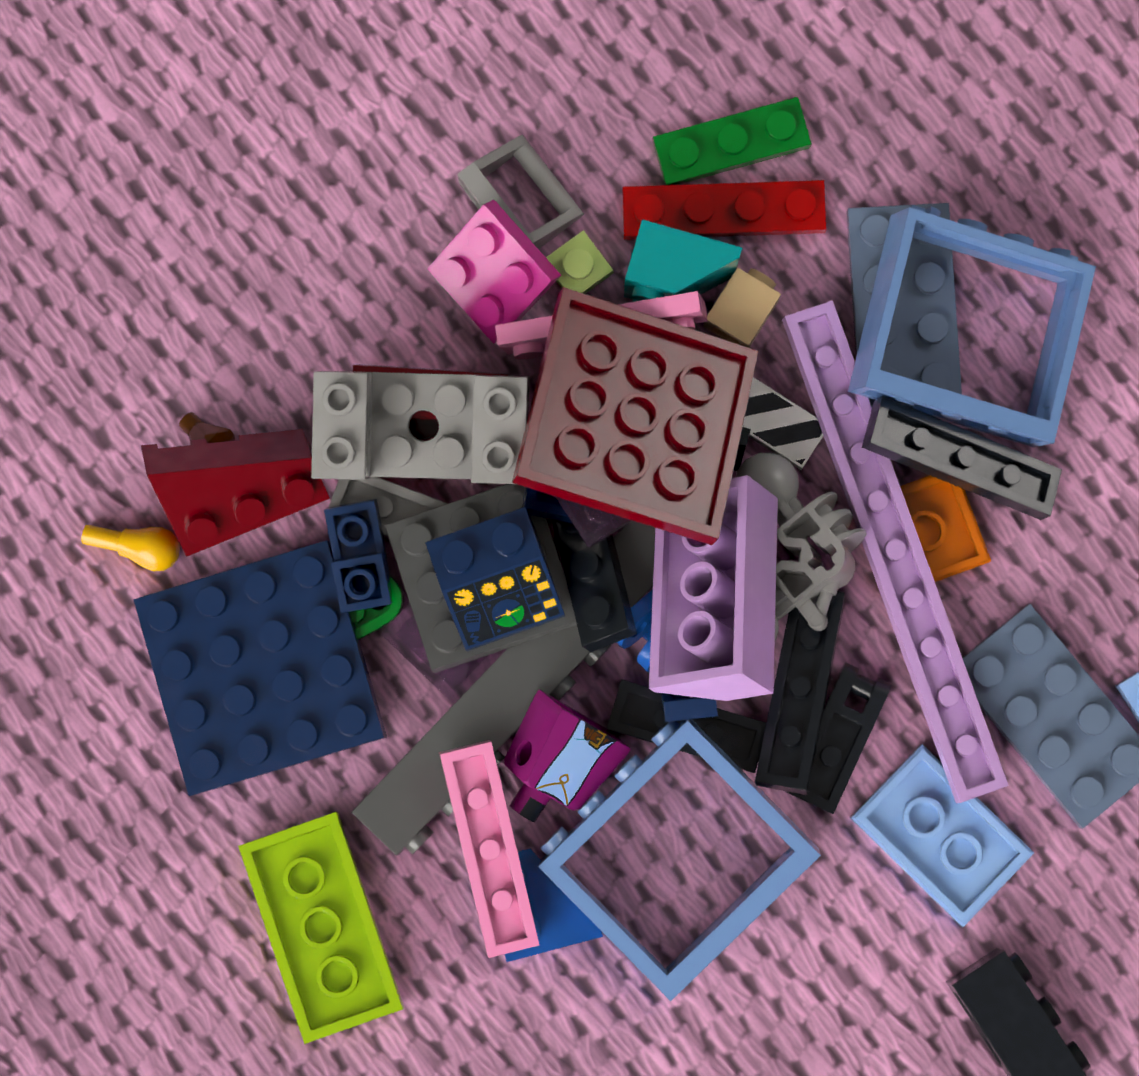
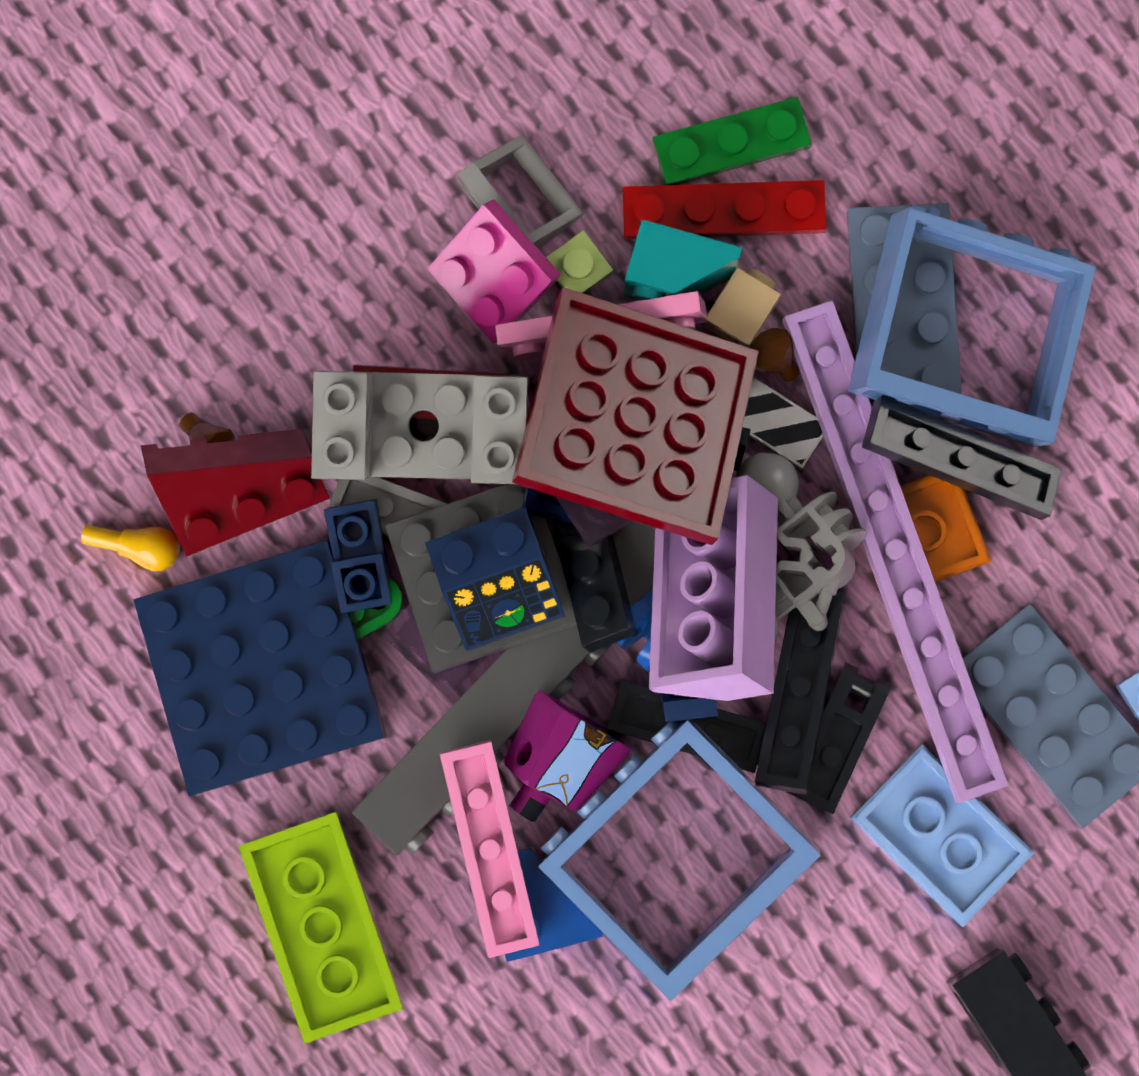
none -> reddish brown rock [750,328,800,382]

